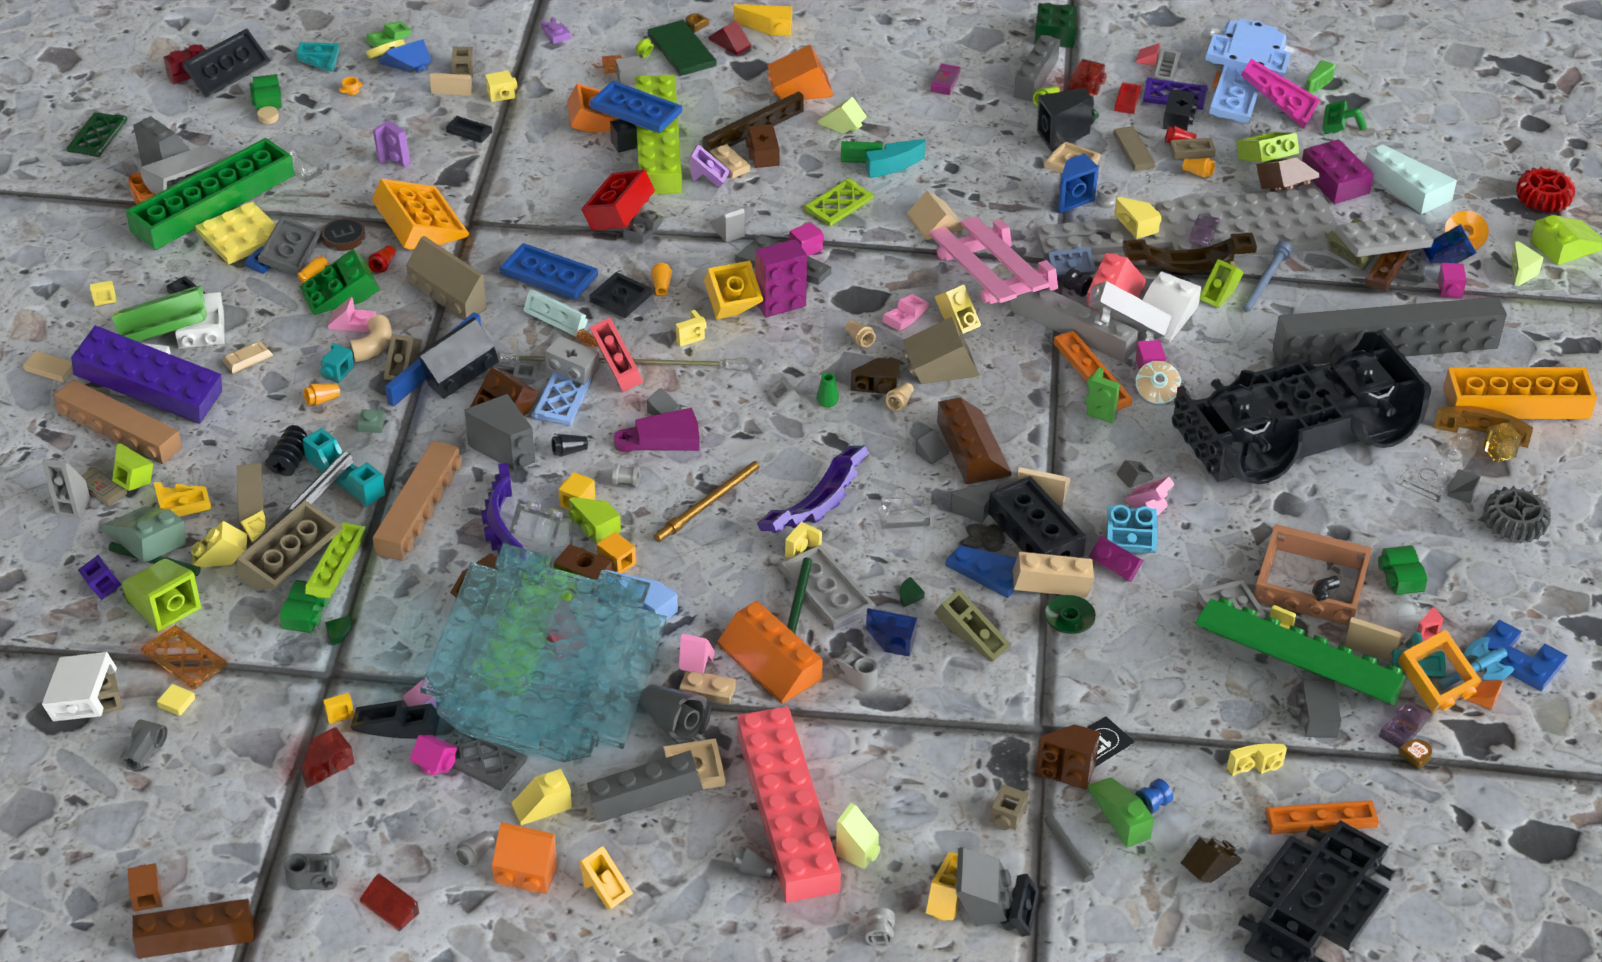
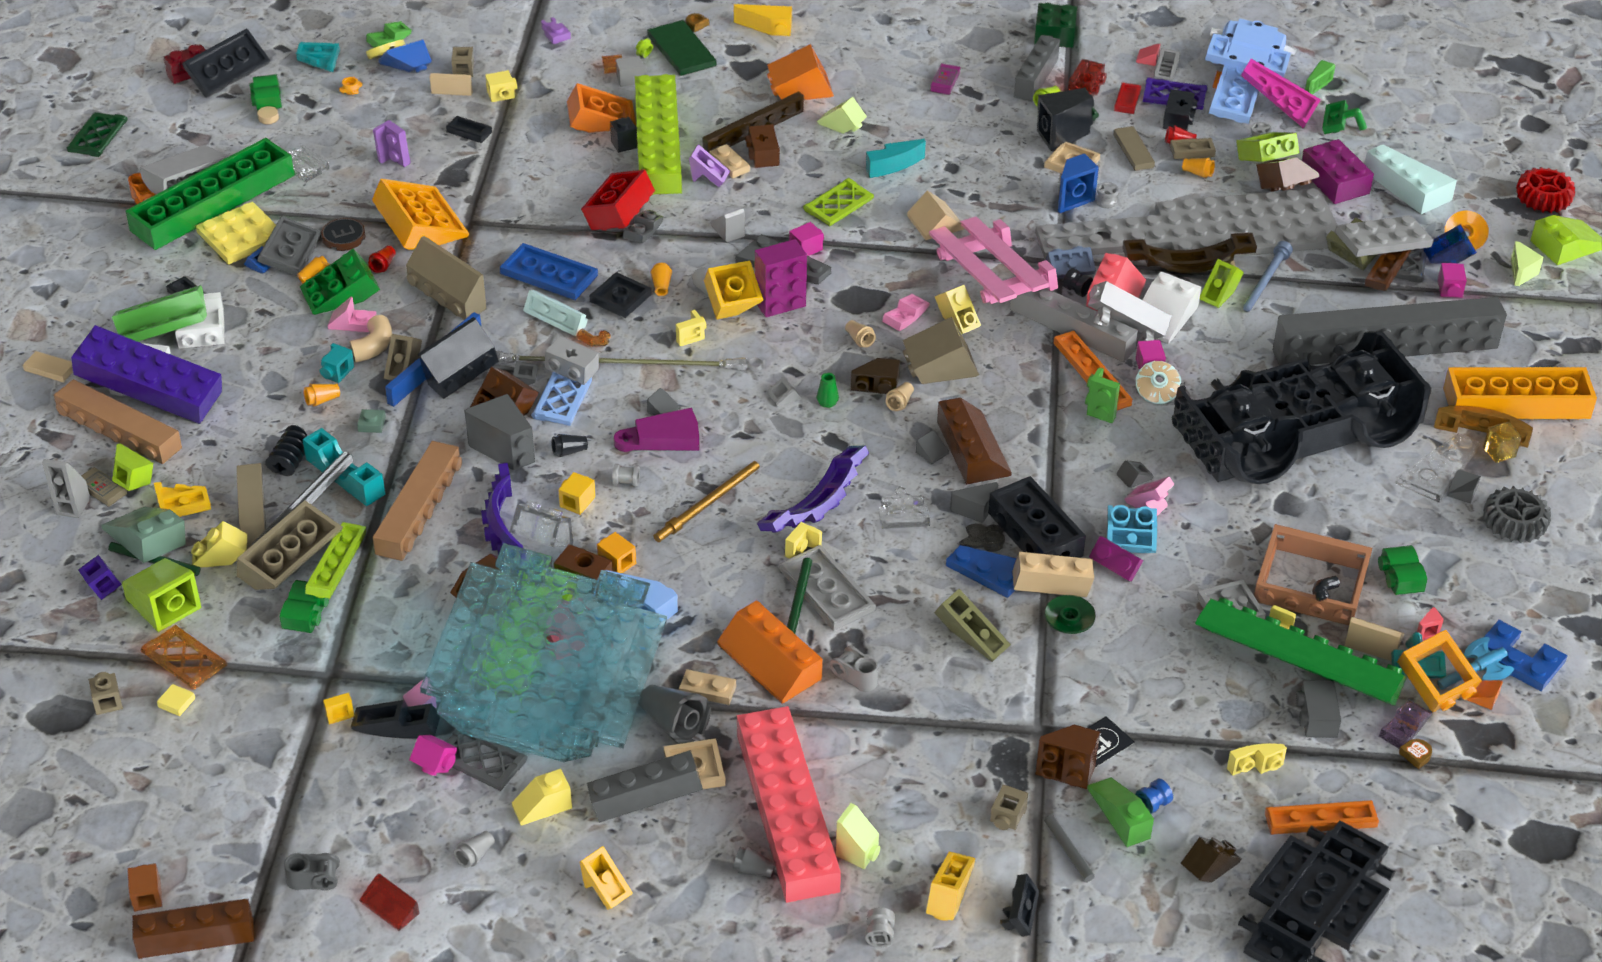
white panel [42,652,117,721] -> none
light yellow tile [90,281,117,306] -> none
dark grey piece [120,719,168,772] -> none
dark grey slope [133,116,190,166] -> none
tan tile [221,341,273,374] -> none
light yellow tile [241,510,266,543] -> none
clear red slope [301,727,354,788] -> none
dark green tile [325,615,352,646] -> none
orange slope [492,822,558,894] -> none
lime slope [568,497,621,544] -> none
blue plate [590,80,682,133] -> none
coral brick [590,317,643,392] -> none
bright pink slope [679,634,715,674] -> none
dark red slope [709,20,751,55] -> none
green tile [841,141,883,163] -> none
clear blue slope [866,608,917,657] -> none
dark green tile [900,577,925,608] -> none
slope [956,847,1012,927] -> none
tan slope [1017,467,1071,506] -> none
light yellow slope [1114,197,1161,239] -> none
clear purple slope [1188,214,1220,246] -> none

